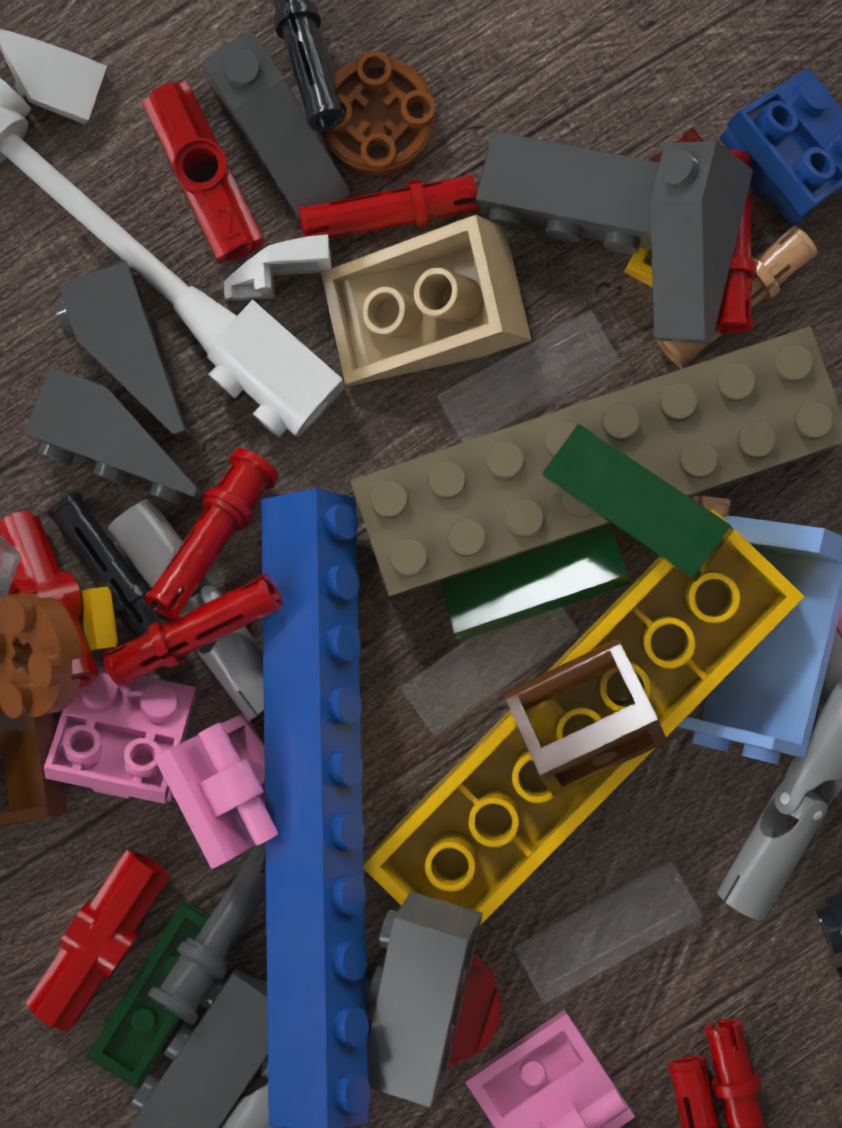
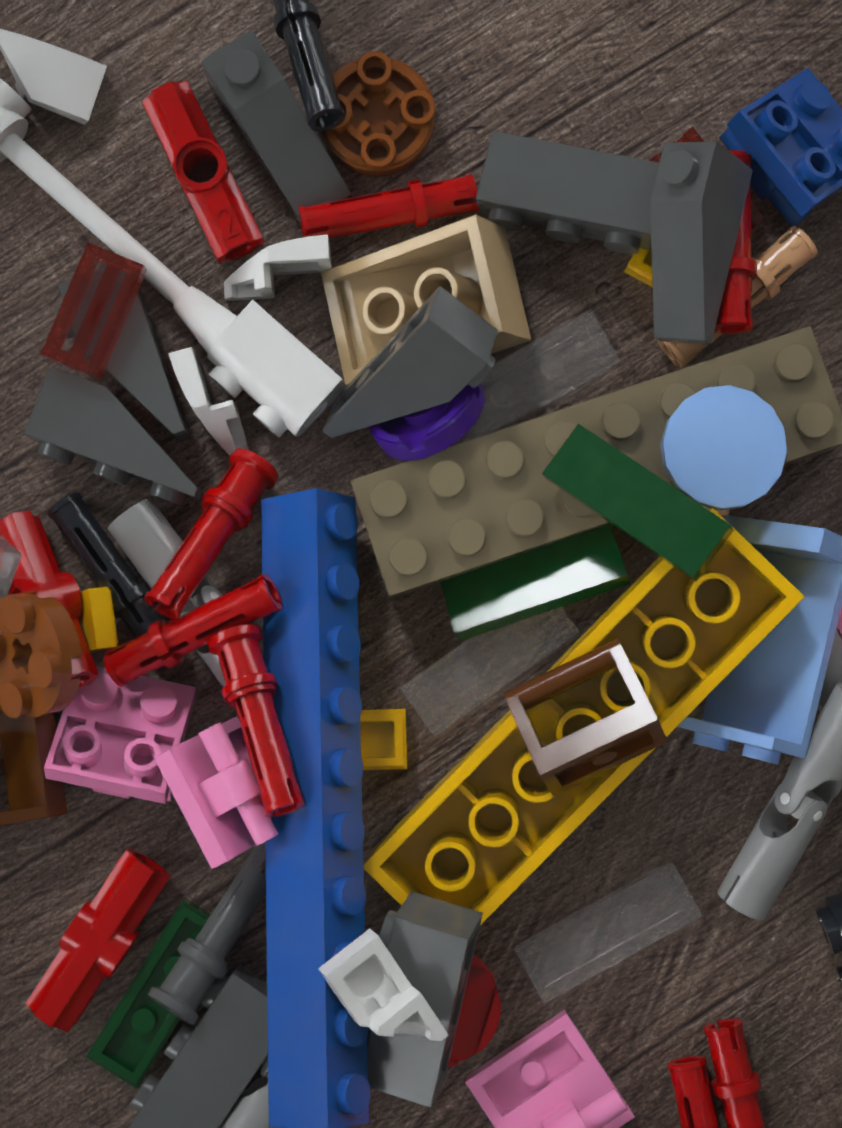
none -> clear red tile [40,243,147,380]
none -> white slope [168,347,250,455]
none -> red pin [208,624,305,818]
none -> white slope [318,928,448,1041]
none -> dark grey slope [323,286,498,438]
none -> yellow tile [360,709,407,770]
none -> dark purple tile [370,383,486,461]
none -> light blue tile [660,385,787,511]

